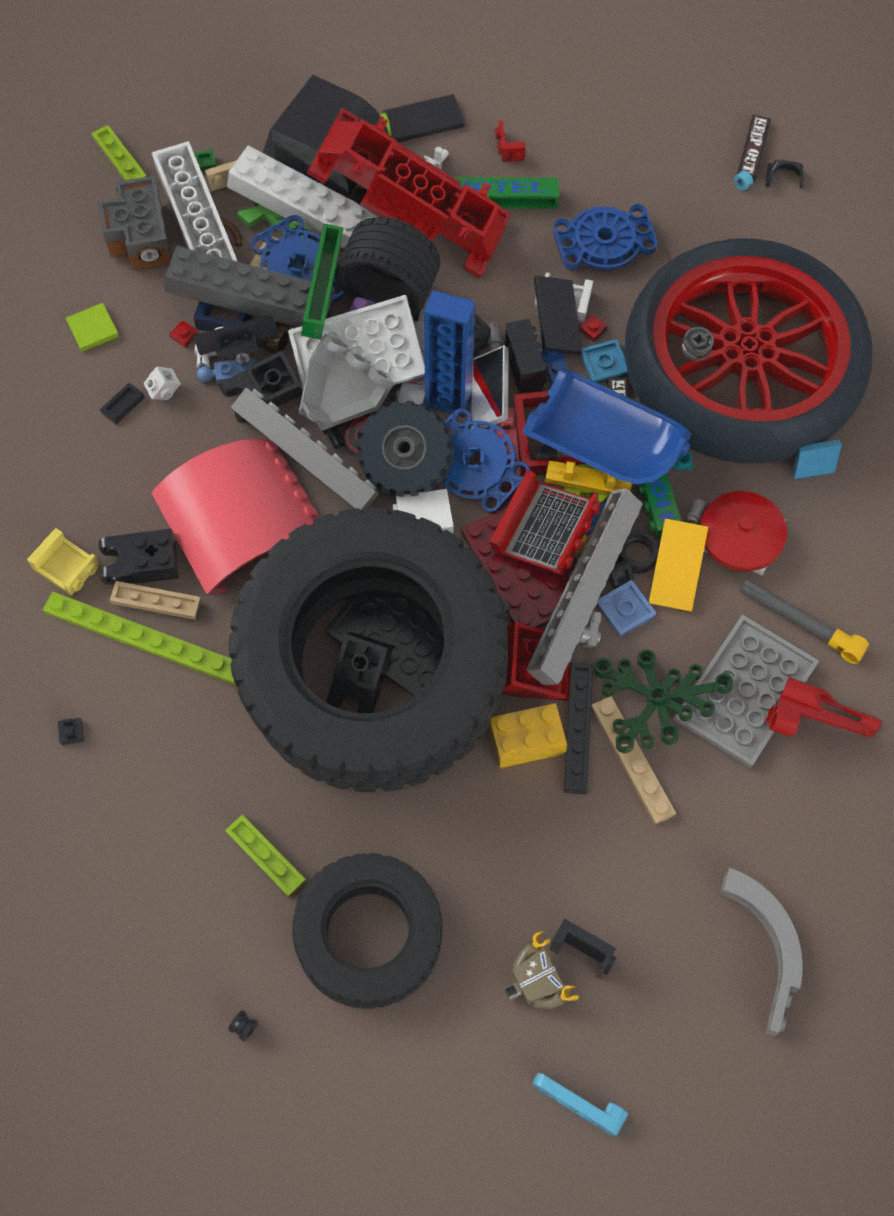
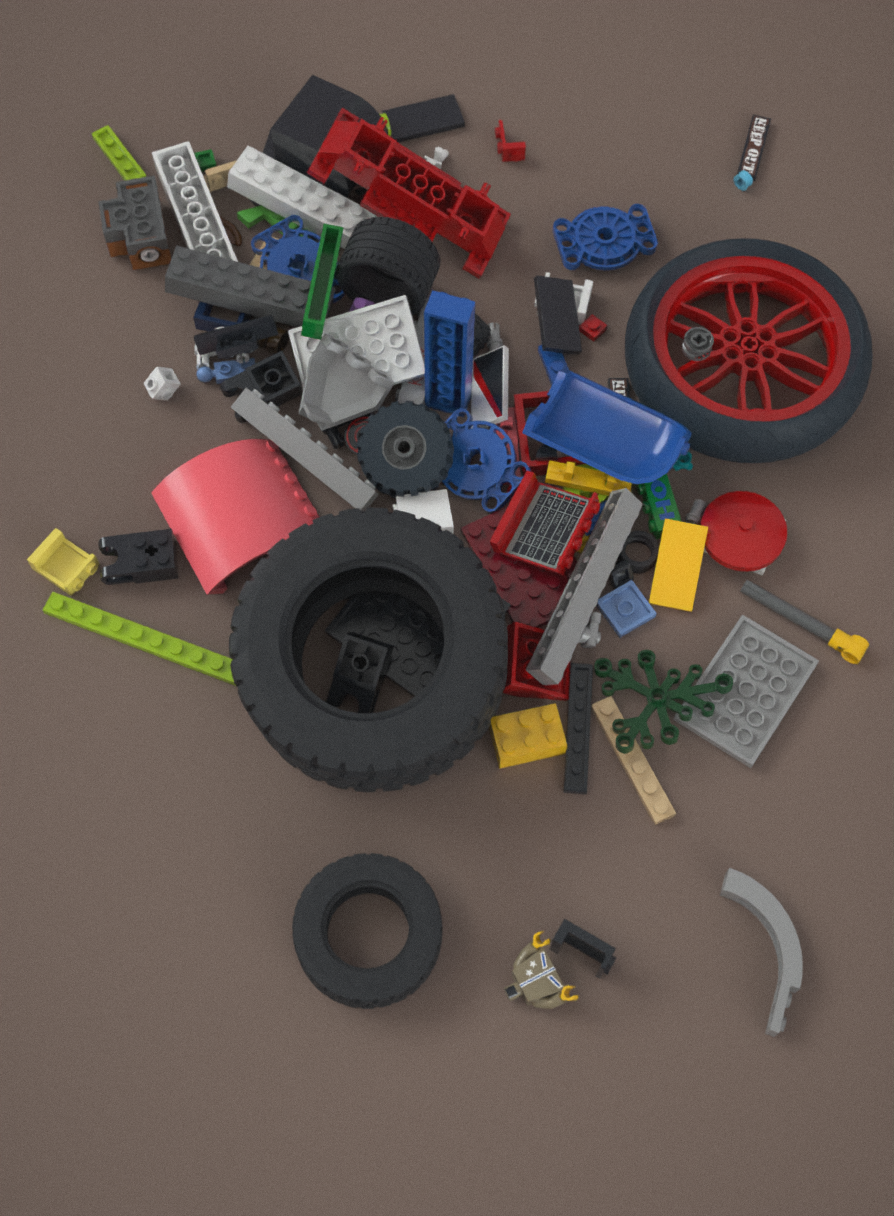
black tile [58,718,84,745] -> none
lime tile [65,303,119,352] -> none
black tile [100,383,145,424] -> none
tan plate [110,581,202,620] -> none
red plate [169,320,199,348] -> none
lime plate [225,814,306,898] -> none
black wheel [228,1010,258,1042] -> none
green brick [453,177,559,209] -> none
black brick [504,319,548,394] -> none
medium azure beam [532,1073,628,1137] -> none
dark azure tile [579,339,629,384] -> none
black helmet [765,160,804,188] -> none
red panel [766,677,882,738] -> none
dark azure tile [792,440,842,479] -> none

